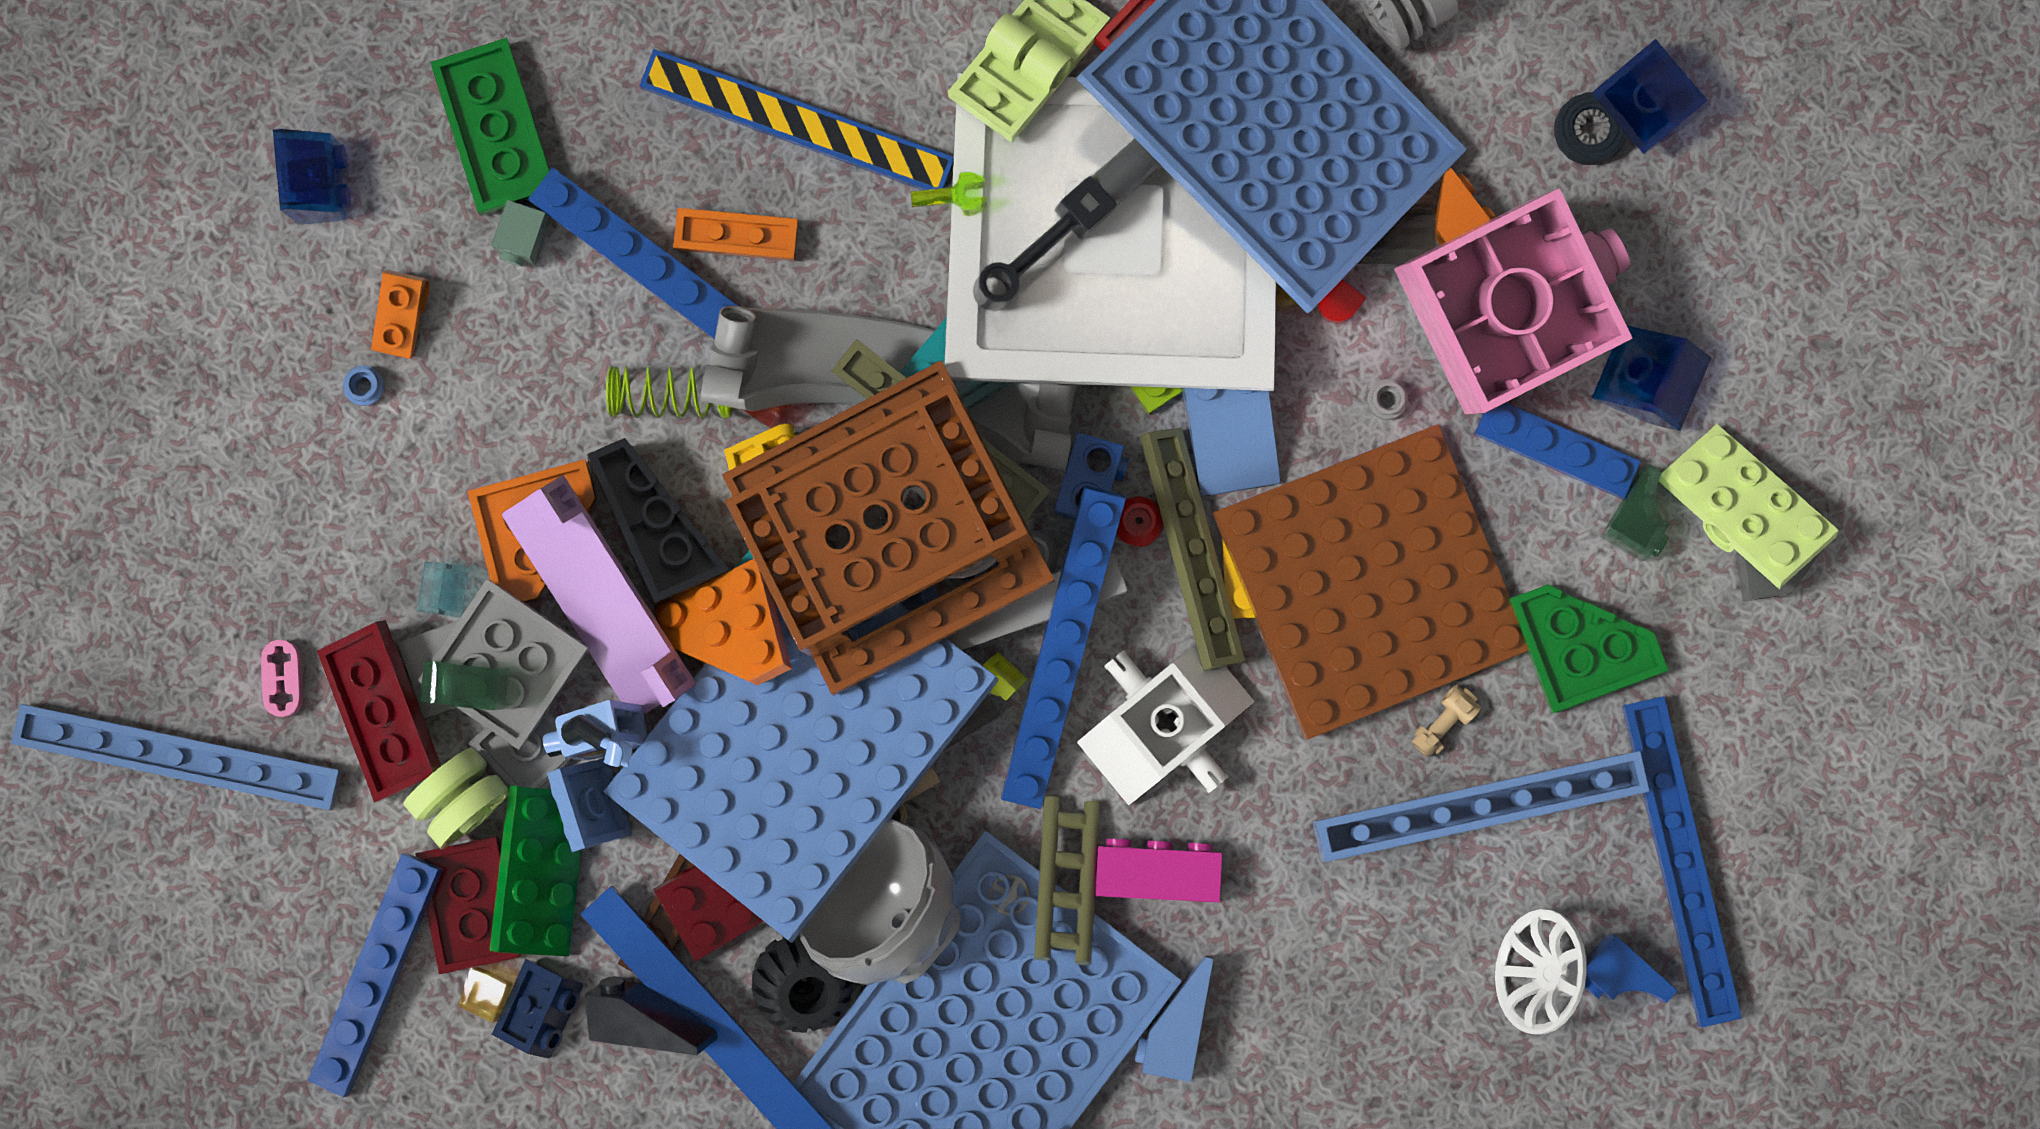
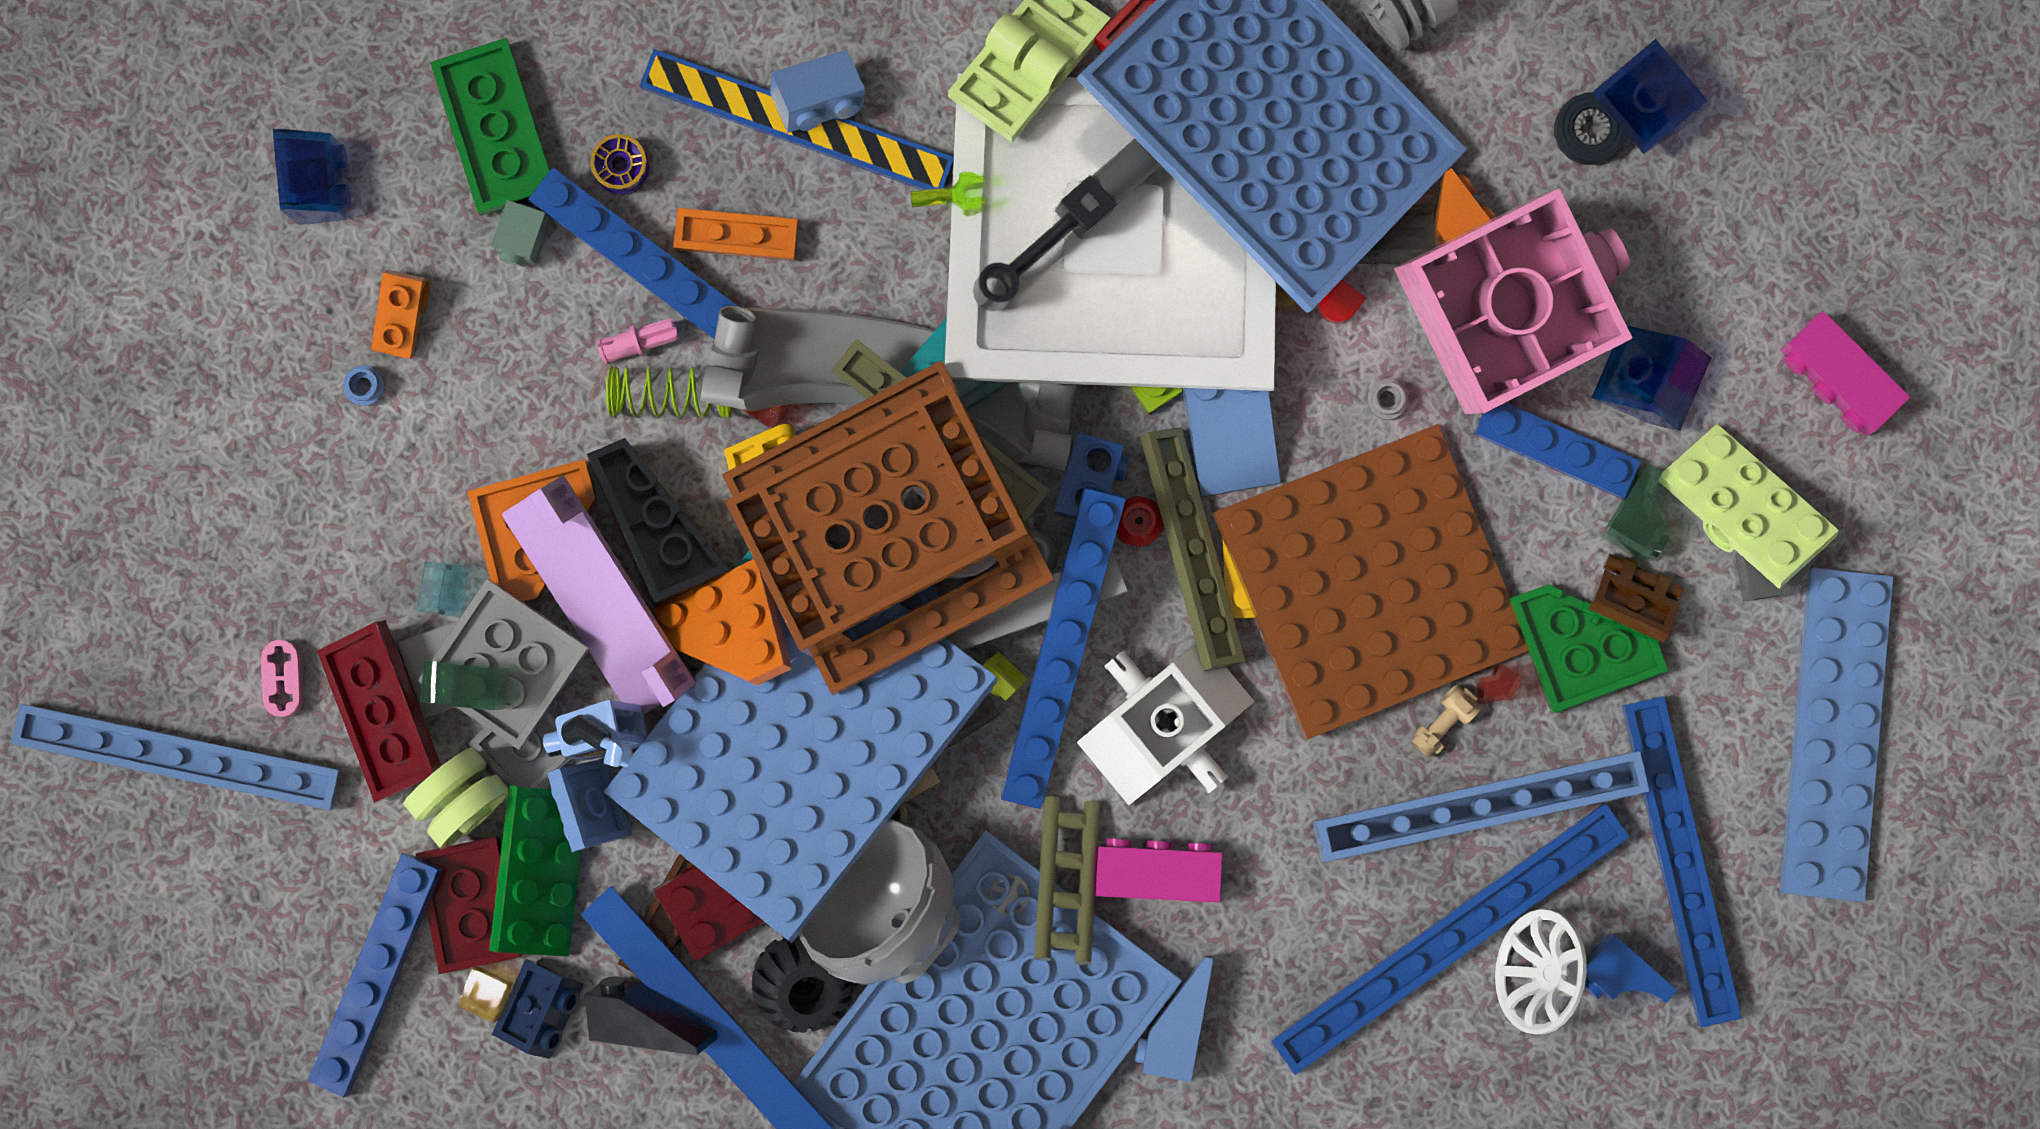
none -> dark purple wheel [590,134,650,195]
none -> bright pink axle [596,318,679,365]
none -> medium blue brick [770,49,865,133]
none -> blue plate [1270,803,1630,1075]
none -> clear red piece [1475,664,1524,704]
none -> reddish brown plate [1588,553,1684,643]
none -> medium blue plate [1779,568,1893,902]
none -> dark pink brick [1780,311,1910,436]

